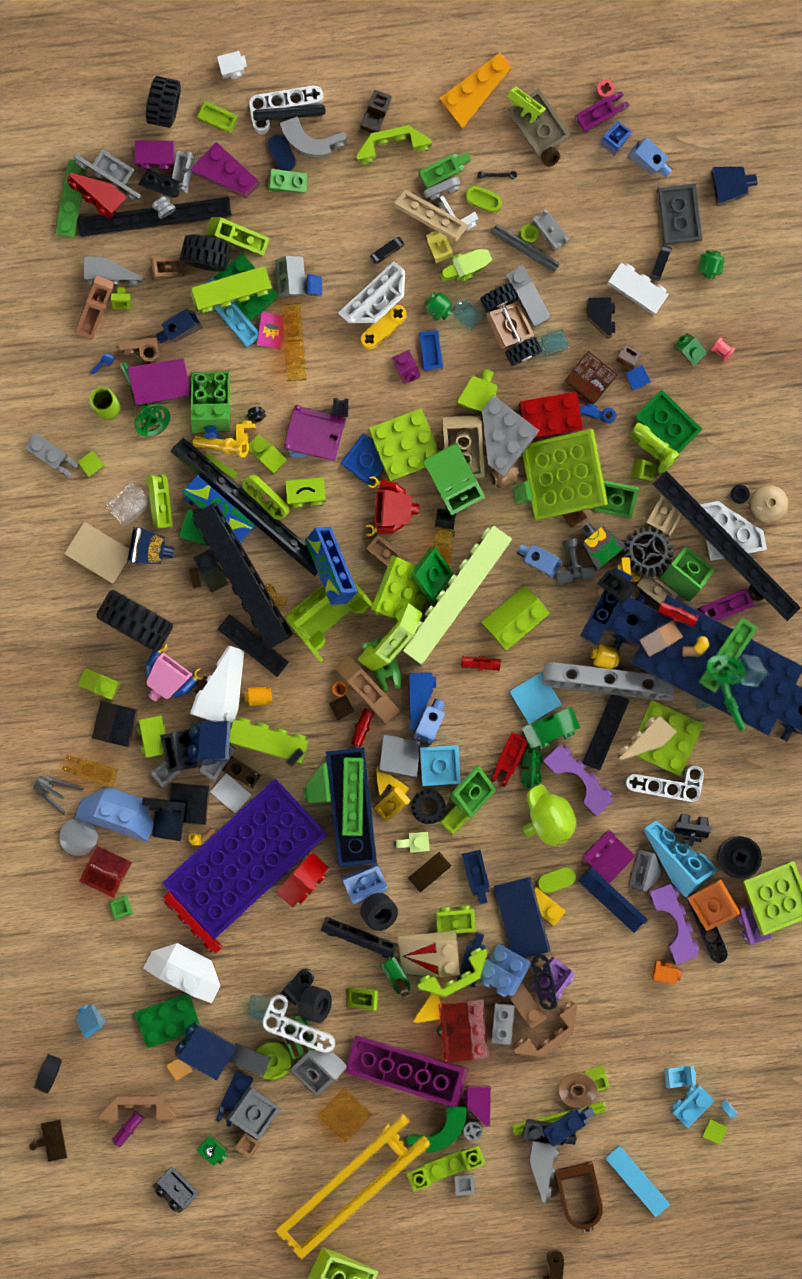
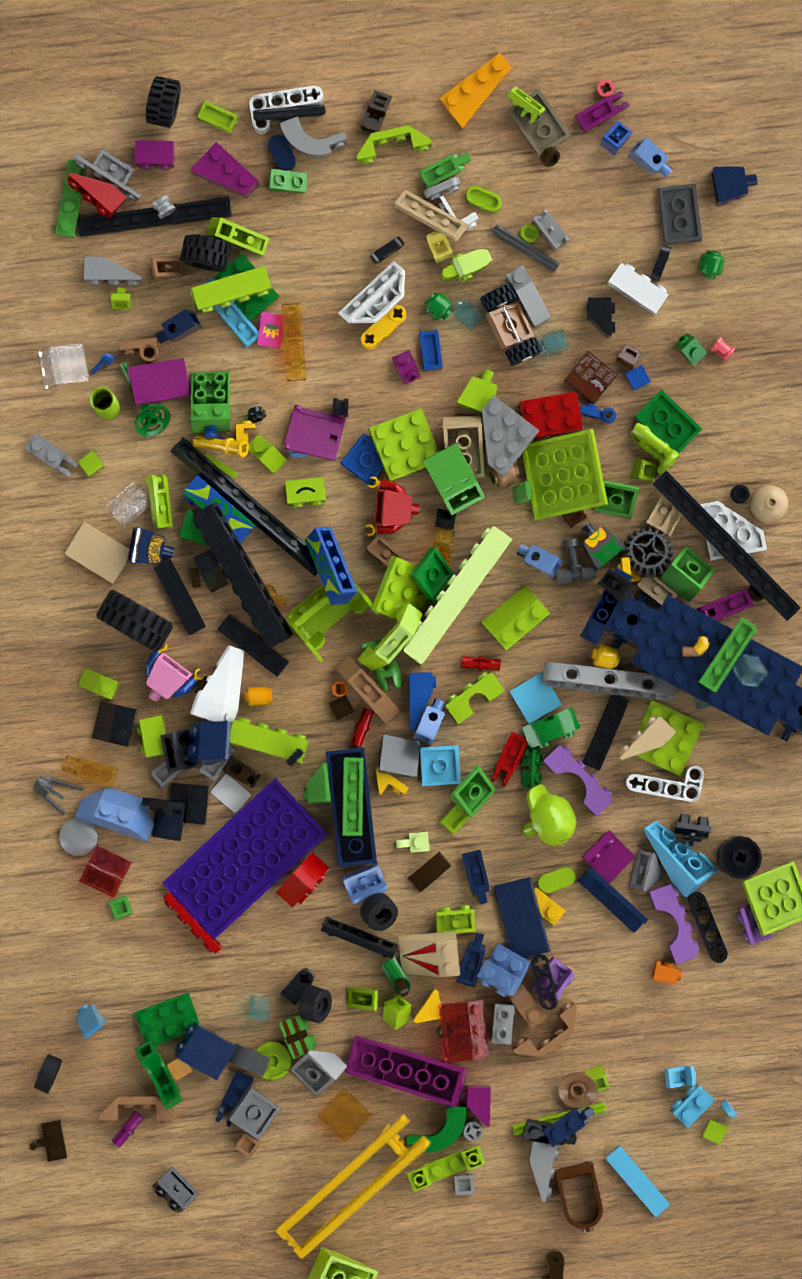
nougat slope [75,275,114,339] -> none
black hinge [138,169,180,198] -> none
white wedge [143,943,220,1003] -> none
light grey hinge [171,151,195,193] -> none
arm [188,827,216,846] -> none
green brick [197,1134,227,1166] -> none
white brick [217,51,247,79] -> none
lime beam [242,474,290,520] -> none
white beam [263,995,335,1053] -> none
light grey hinge [275,256,307,298] -> none
blue slope [307,274,322,296] -> none
yellow plate [374,787,411,822] -> none
black tyre [411,790,446,824] -> none
lime slope [417,948,488,998] -> none
black hinge [477,171,517,179] -> none
medium nougat slope [639,621,683,657] -> none
red pin [657,601,698,628] -> none
orange bracket [687,880,740,931] -> none
green dish [707,655,746,731] -> none
none -> clear bracket [39,344,89,389]
none -> green arch [135,1040,183,1110]
none -> black tile [154,559,206,636]
none -> lime panel [383,995,411,1030]
none -> lime arch [445,672,505,724]

